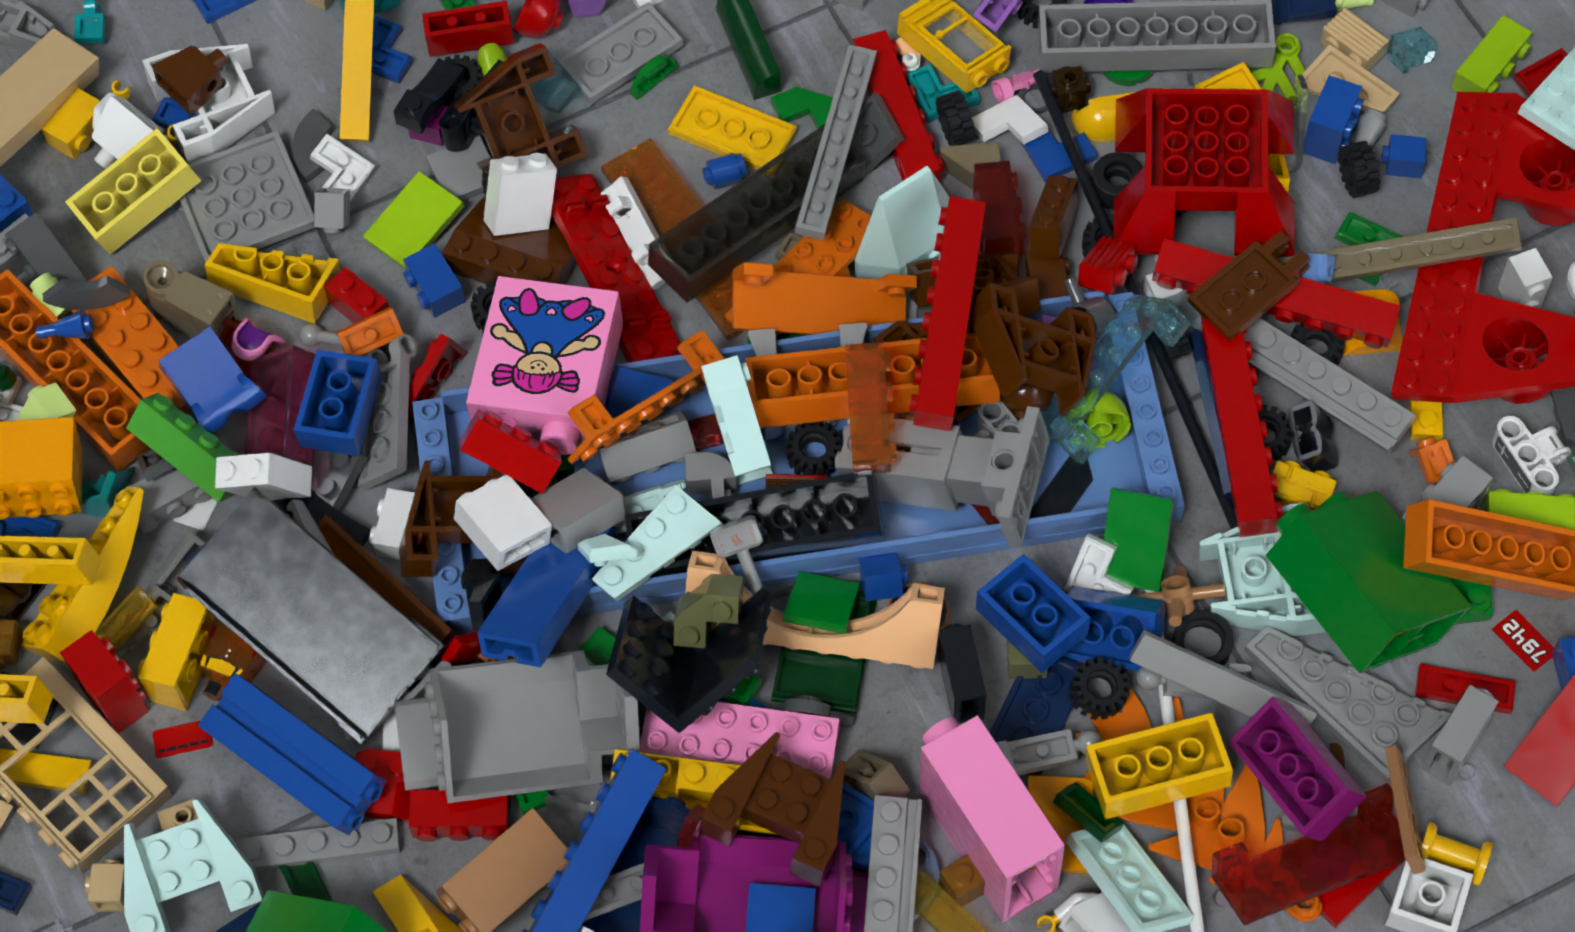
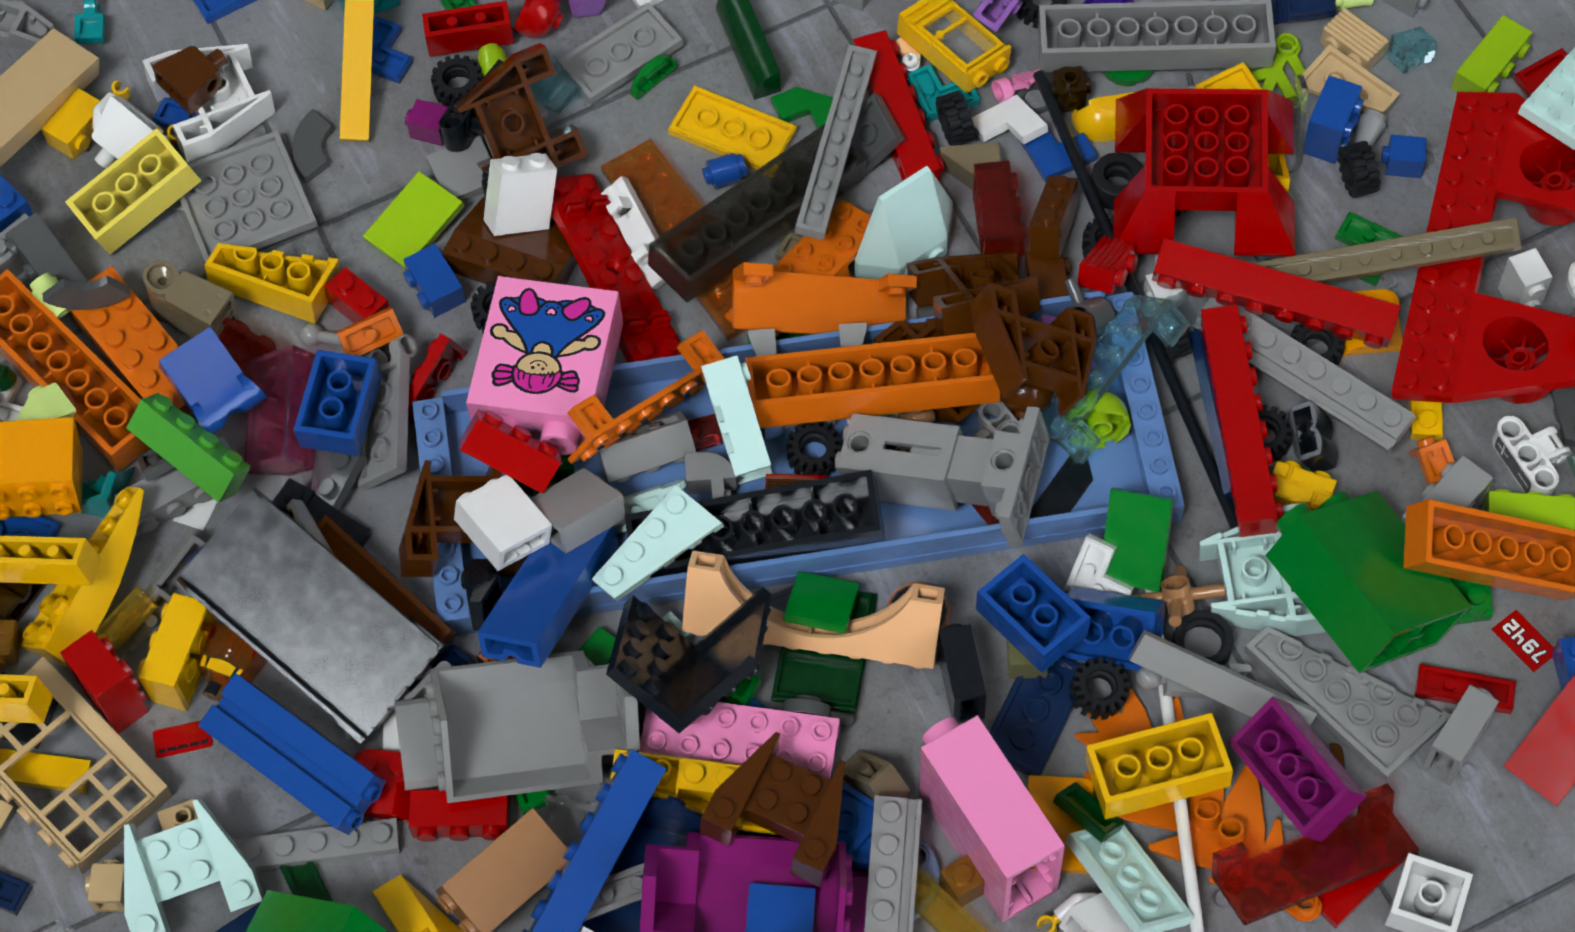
blue cone [36,309,94,339] -> none
white brick [215,453,312,500] -> none
piece [231,317,287,361] -> none
white tile [310,134,375,201] -> none
light grey brick [314,187,350,233] -> none
white brick [369,488,414,560] -> none
black slope [393,58,465,134] -> none
red tile [441,631,481,666] -> none
light aqua piece [577,534,638,566] -> none
blue tile [605,365,673,419] -> none
olive brick [674,574,744,648] -> none
clear red tile [677,804,706,850] -> none
light grey piece [710,515,763,595] -> none
clear orange brick [845,342,897,473] -> none
blue brick [859,553,908,602] -> none
red brick [909,196,986,431] -> none
light grey plate [996,729,1102,776] -> none
reddish brown tile [1188,231,1310,342] -> none
medium blue piece [1294,253,1336,284] -> none
medium nougat tile [1385,745,1426,874] -> none
yellow piece [1421,821,1493,887] -> none

